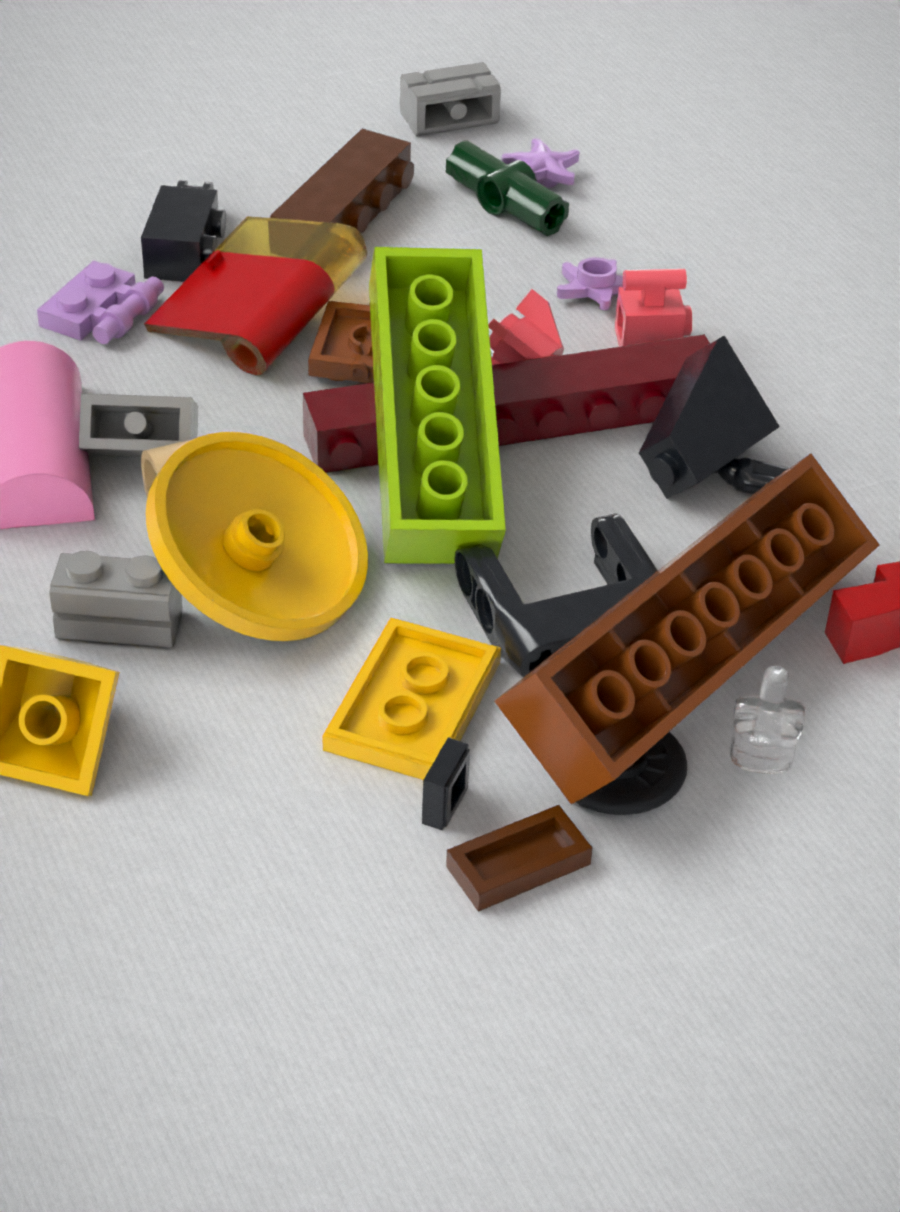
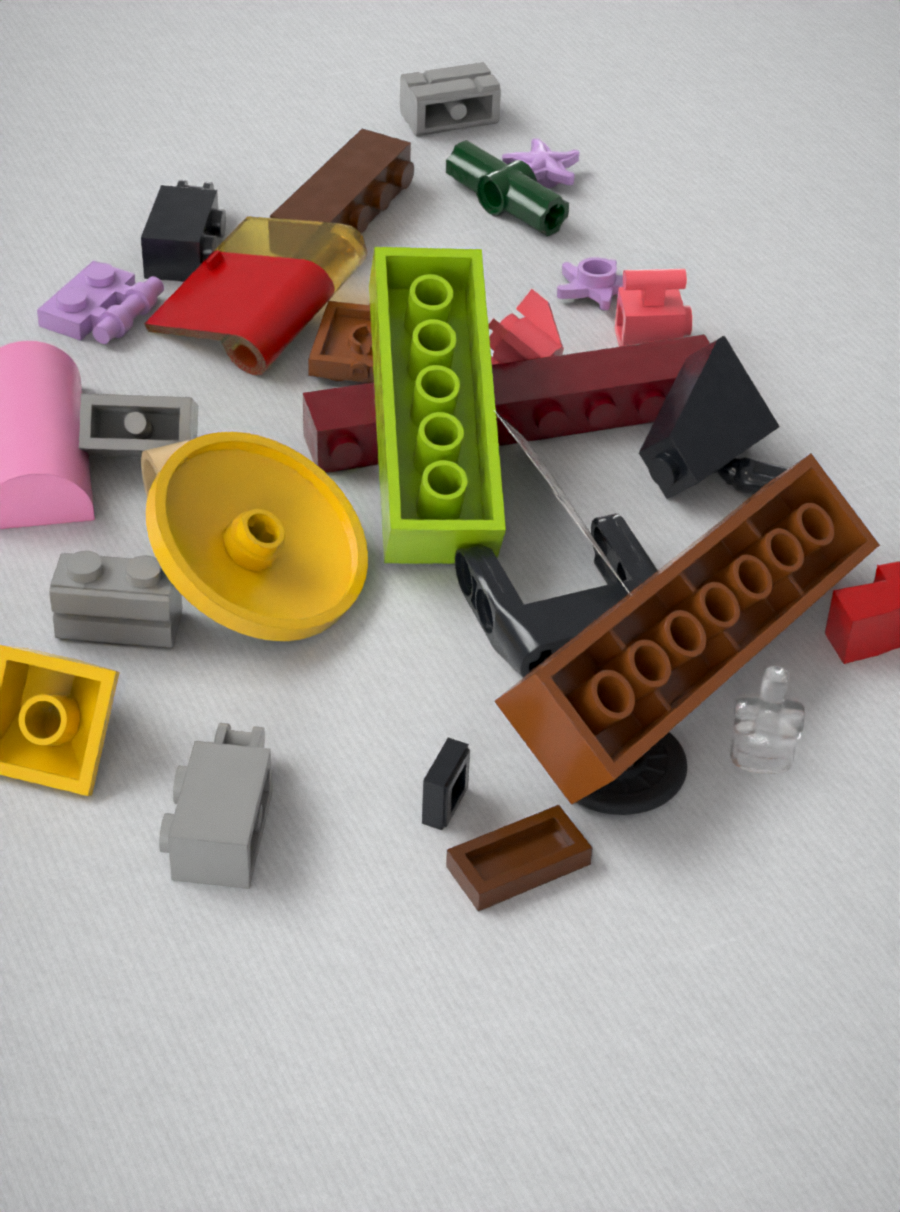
yellow tile [322,617,501,780] -> none
none -> light grey brick [159,723,272,889]
none -> white sticker [494,410,630,593]

